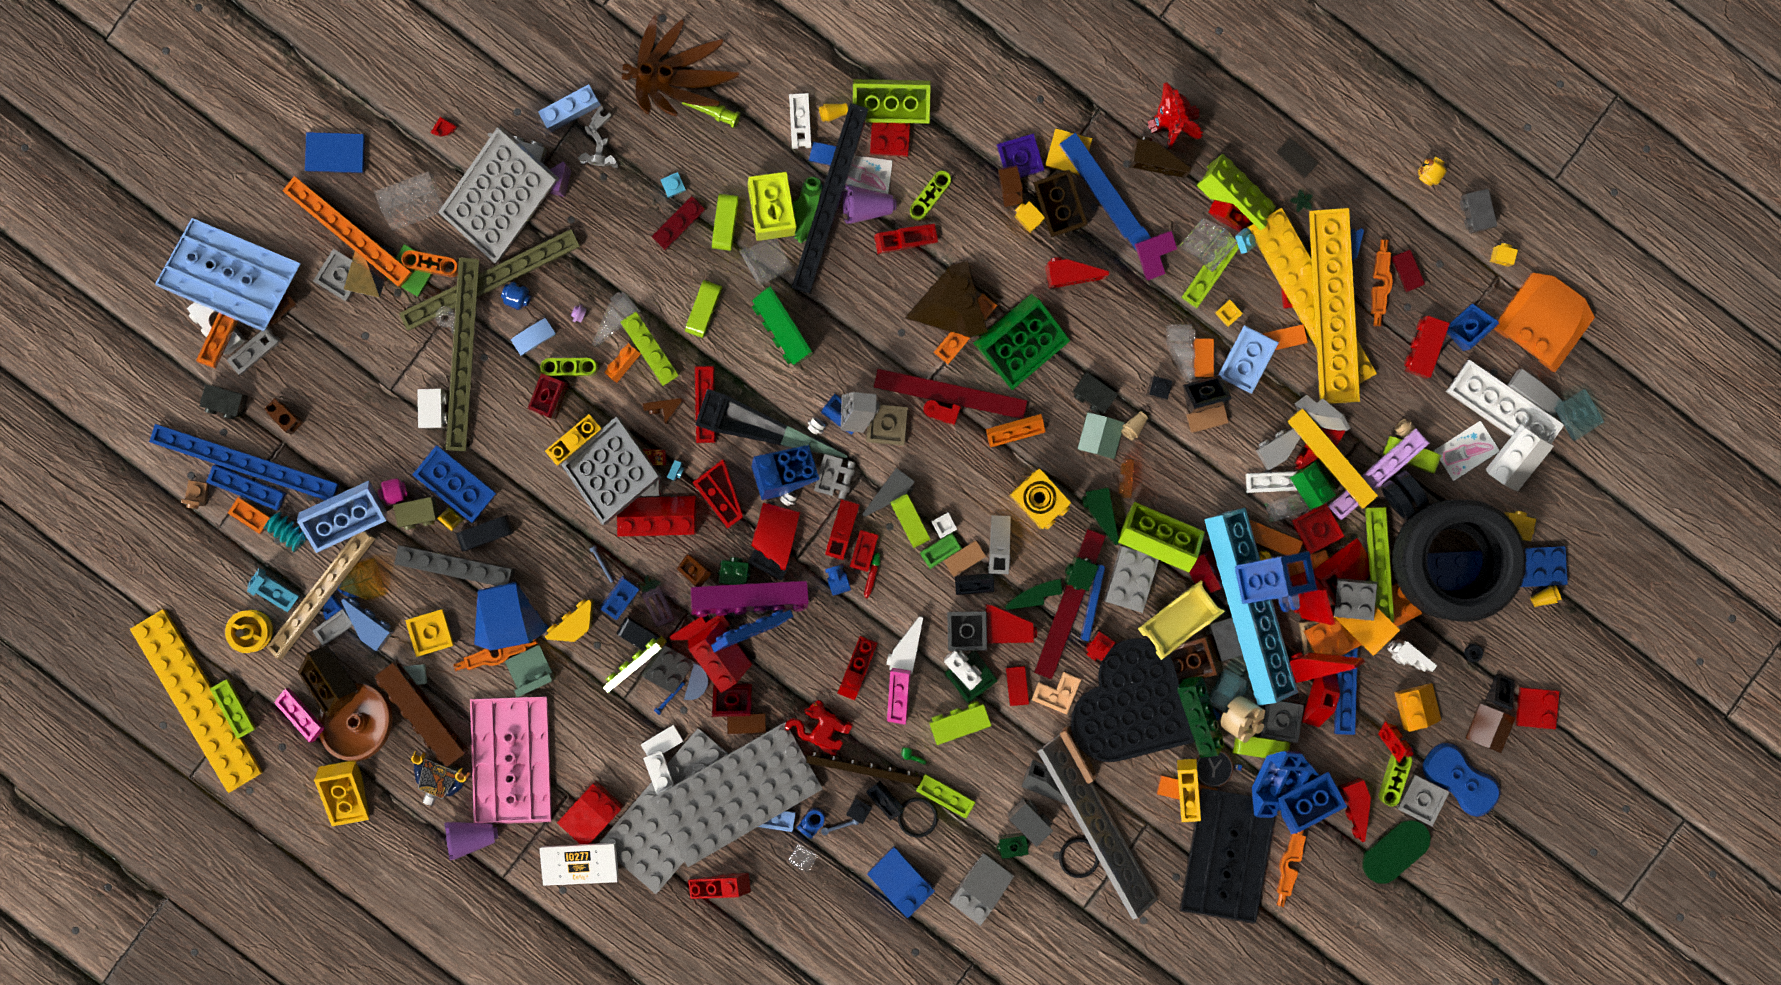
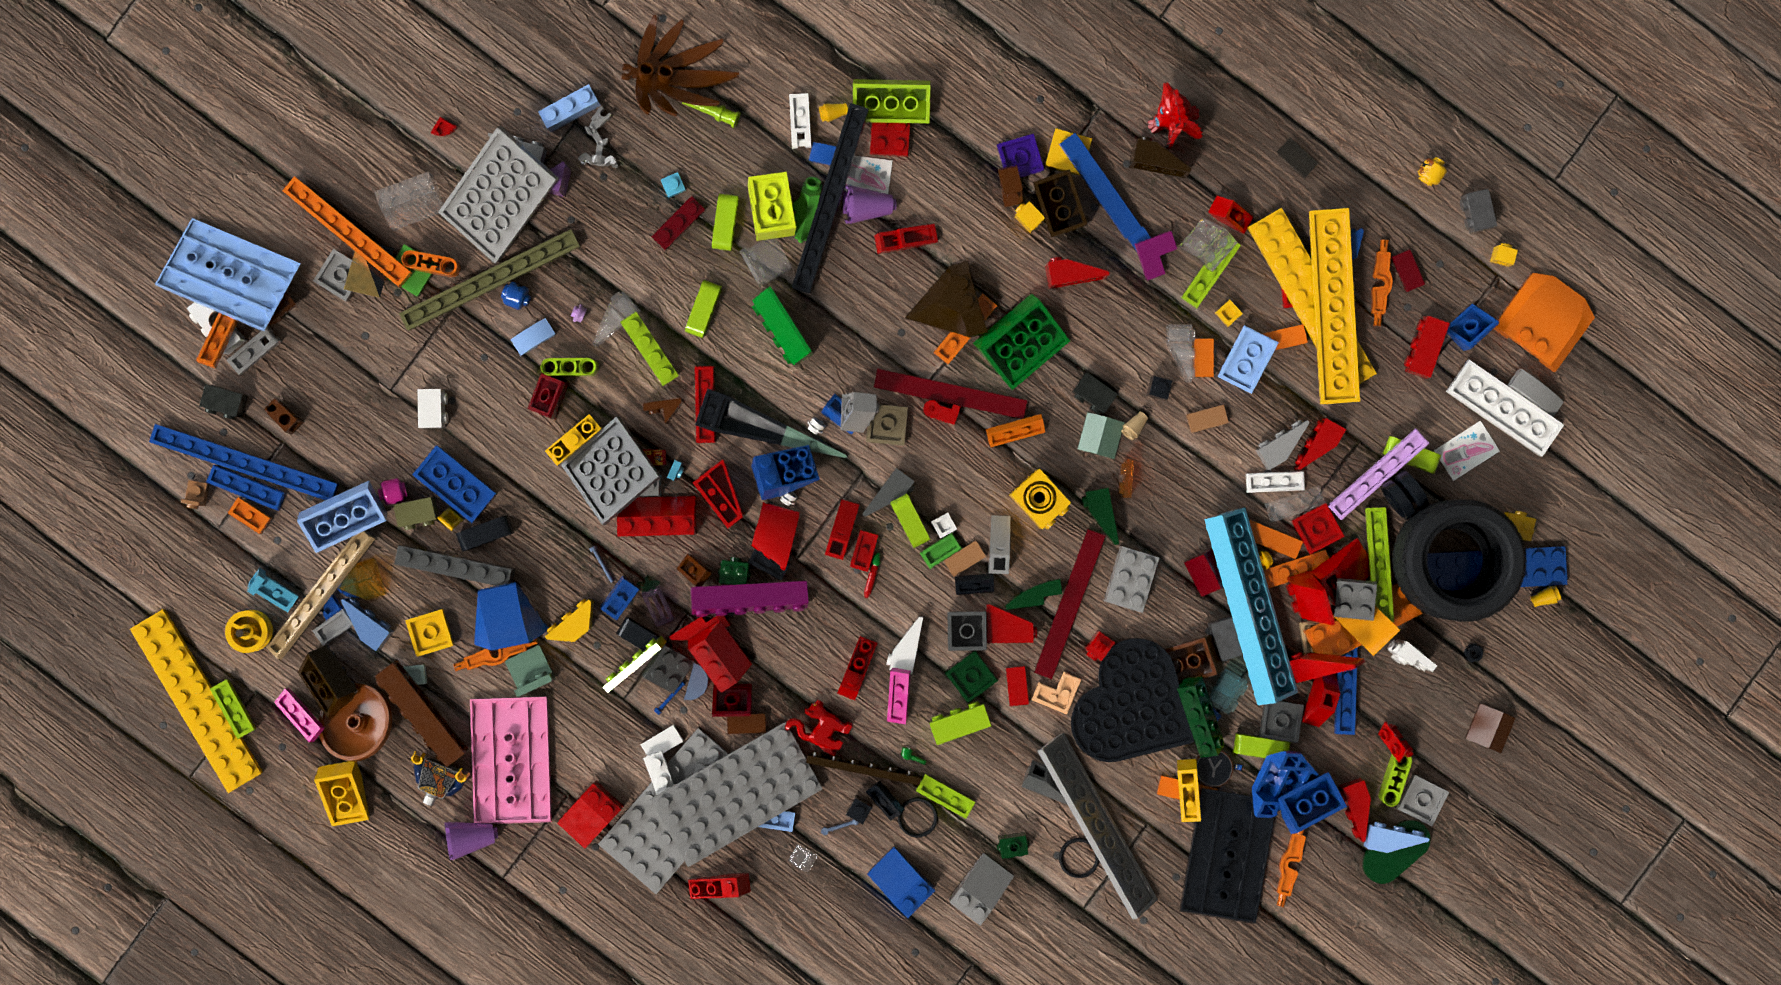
teal piece [263,511,307,552] -> none
blue tile [305,132,365,173] -> none
clear plate [435,306,455,334] -> none
olive plate [446,257,479,451] -> none
white tile [540,843,619,886] -> none
orange plate [604,343,641,383] -> none
blue plate [711,610,793,652] -> none
blue piece [797,807,825,839] -> none
light grey plate [814,454,856,499] -> none
blue piece [825,564,851,596] -> none
lime beam [910,171,951,221] -> none
white plate [944,650,982,690] -> none
dark grey brick [1007,798,1053,847] -> none
medium nougat tile [1060,726,1097,784] -> none
dark green head [1064,556,1099,591] -> none
blue tile [1080,564,1105,641] -> none
lime brick [1118,502,1205,572] -> none
light yellow piece [1138,581,1225,660] -> none
black slope [1183,375,1232,414] -> none
lime piece [1196,154,1276,230] -> none
tan brick [1221,696,1265,743] -> none
blue piece [1234,552,1317,612] -> none
medium azure plate [1235,228,1256,254] -> none
yellow tile [1287,408,1378,509] -> none
green slope [1289,459,1338,510] -> none
clear green plant [1290,190,1313,213] -> none
light grey slope [1295,395,1350,431] -> none
tan cone [1394,419,1415,439] -> none
light orange slope [1394,683,1441,732] -> none
blue plate [1423,743,1501,817] -> none
white slope [1486,424,1554,492] -> none
black slope [1486,673,1515,710] -> none
red plate [1515,687,1559,729] -> none
clear light blue tile [1554,389,1604,441] -> none
none -> light blue slope [1364,821,1429,853]

